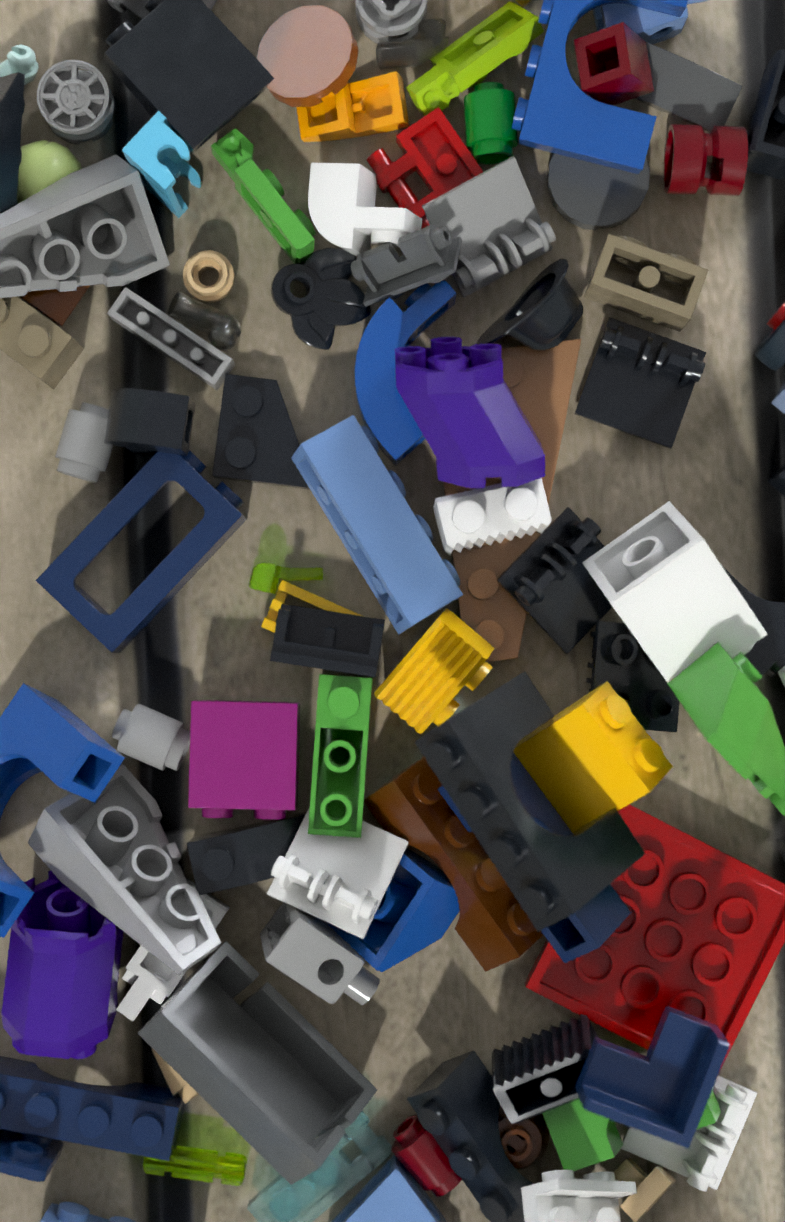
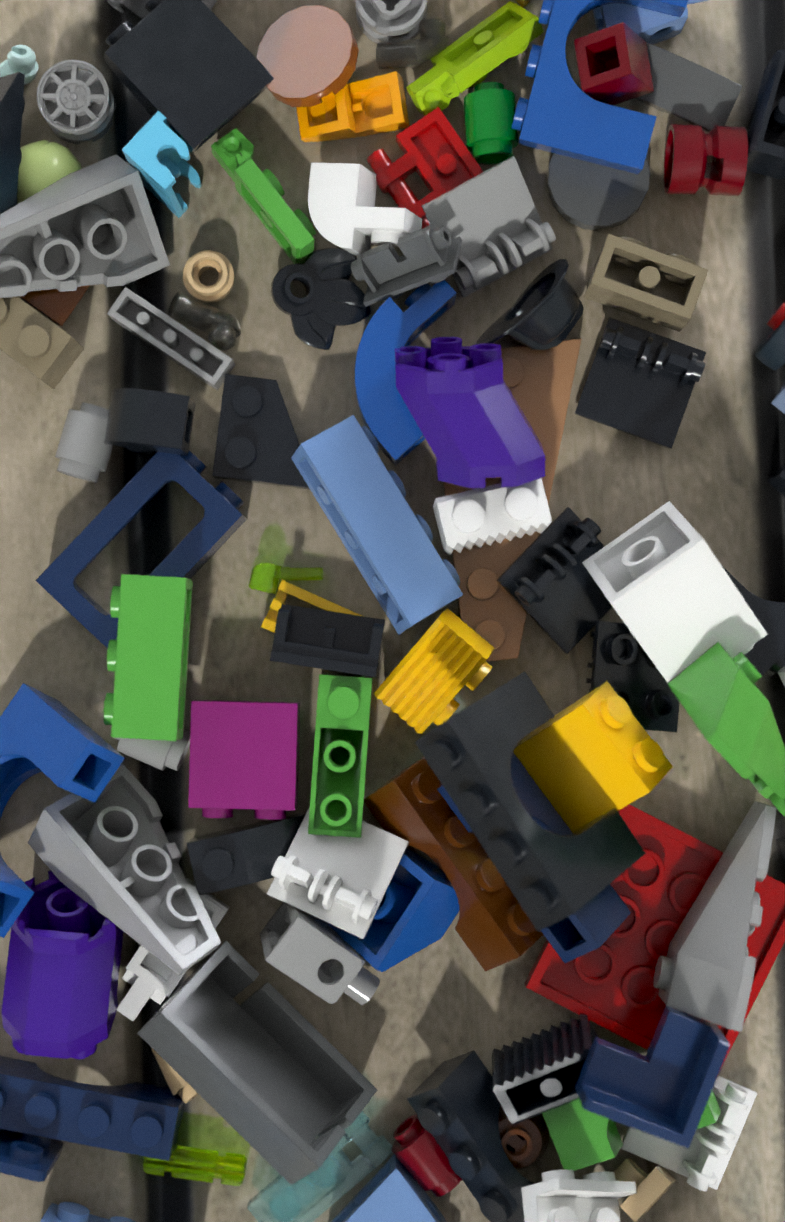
none -> bright green brick [103,574,193,741]
none -> light grey wedge [653,801,777,1032]

